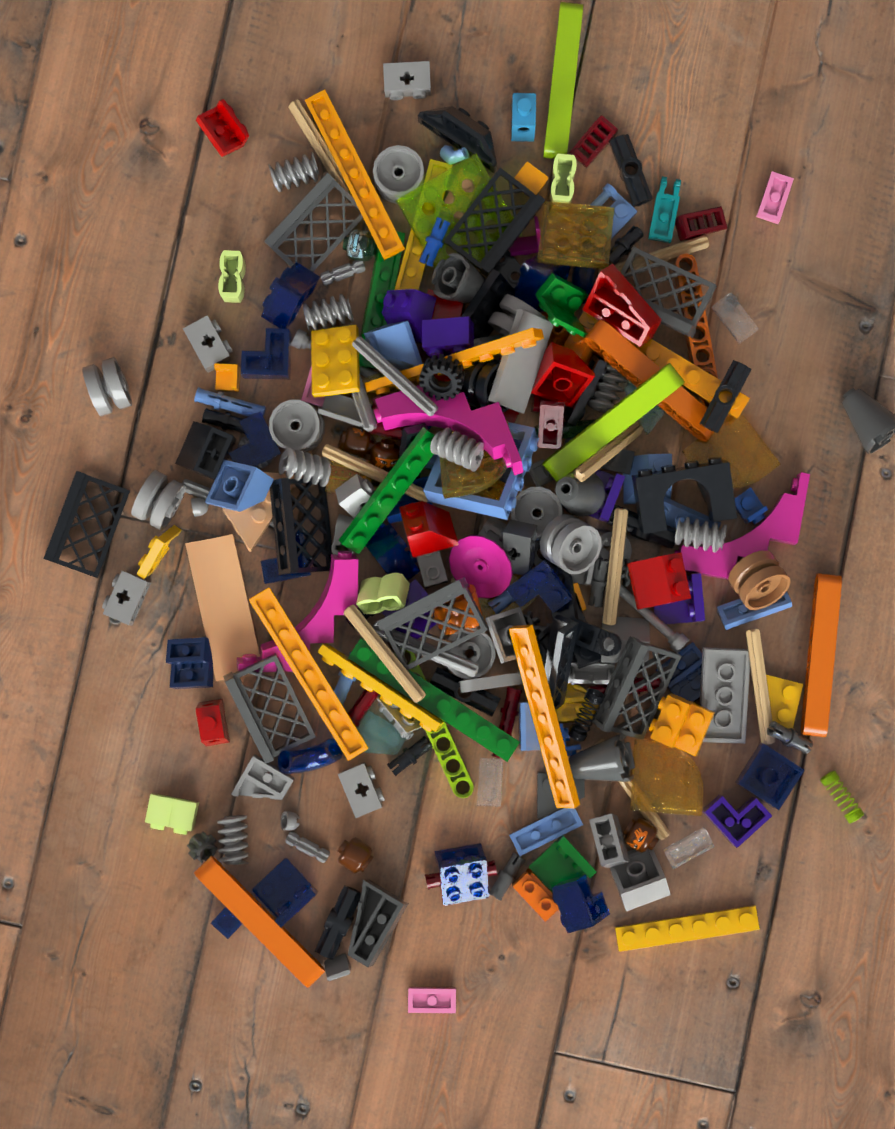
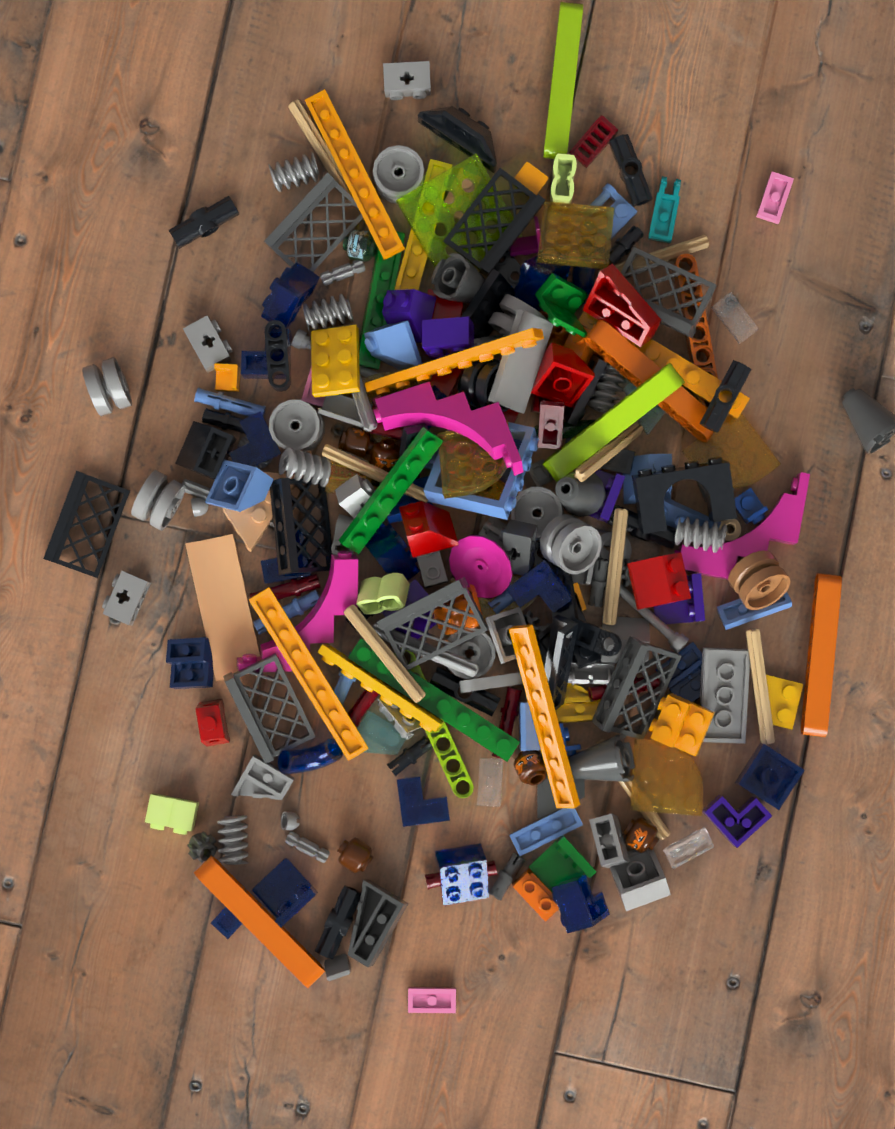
yellow wing [136,525,182,580] -> none
red bracket [196,99,249,157] -> none
yellowish green brick [218,250,246,303] -> none
light grey brick [338,763,385,818] -> none
light grey axle [352,337,438,416] -> none
blue pin [419,217,450,267] -> none
black tyre [419,354,465,401] -> none
light grey piece [430,427,484,472] -> none
light blue arm [440,145,469,165] -> none
dark azure torso [511,93,536,142] -> none
black piece [568,688,605,742] -> none
yellow plate [615,905,760,952] -> none
dark red slope [675,206,728,241] -> none
dark grey pin [767,721,813,754] -> none
lime piece [820,771,864,823] -> none
none -> black piece [169,196,239,249]
none -> dark red pin [249,573,321,600]
none -> medium blue pin [253,589,320,635]
none -> black beam [264,320,291,392]
none -> clear blue plate [397,776,450,827]
none -> reddish brown head [513,750,547,786]
none -> tan plate [718,519,741,541]

